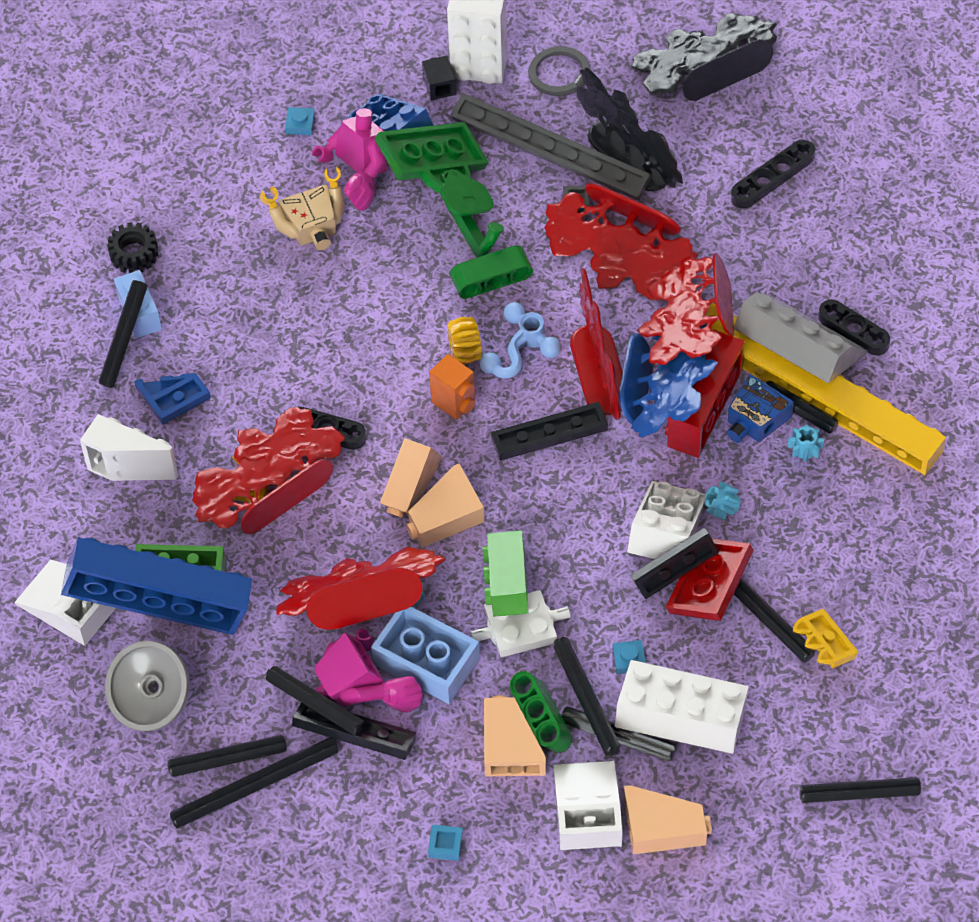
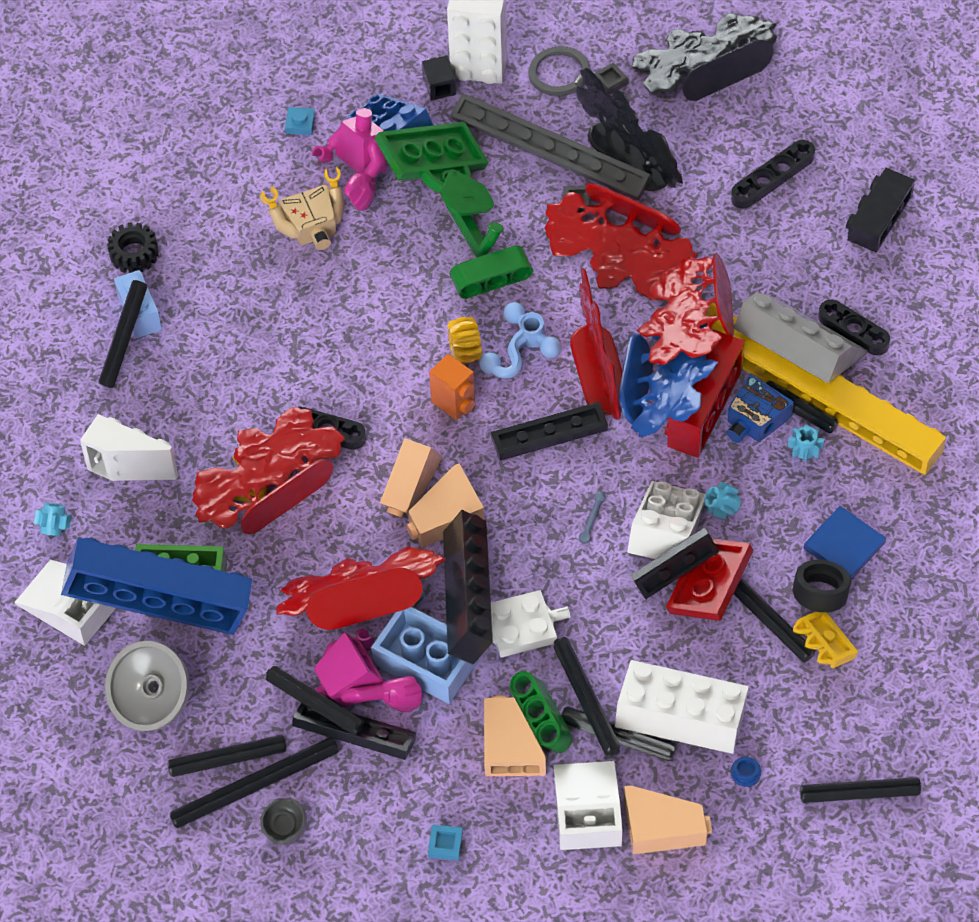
blue wing [134,373,211,425] -> none
brick [482,530,529,617] -> none
dark azure plate [612,640,646,674] -> none
none -> medium azure gear [34,502,71,536]
none -> dark grey hair [260,798,307,845]
none -> black brick [443,510,493,665]
none -> sand blue hinge [579,491,606,544]
none -> dark grey tile [594,62,629,95]
none -> blue plate [731,757,761,787]
none -> black tyre [792,560,851,612]
none -> blue tile [803,506,886,580]
none -> black brick [846,167,915,253]

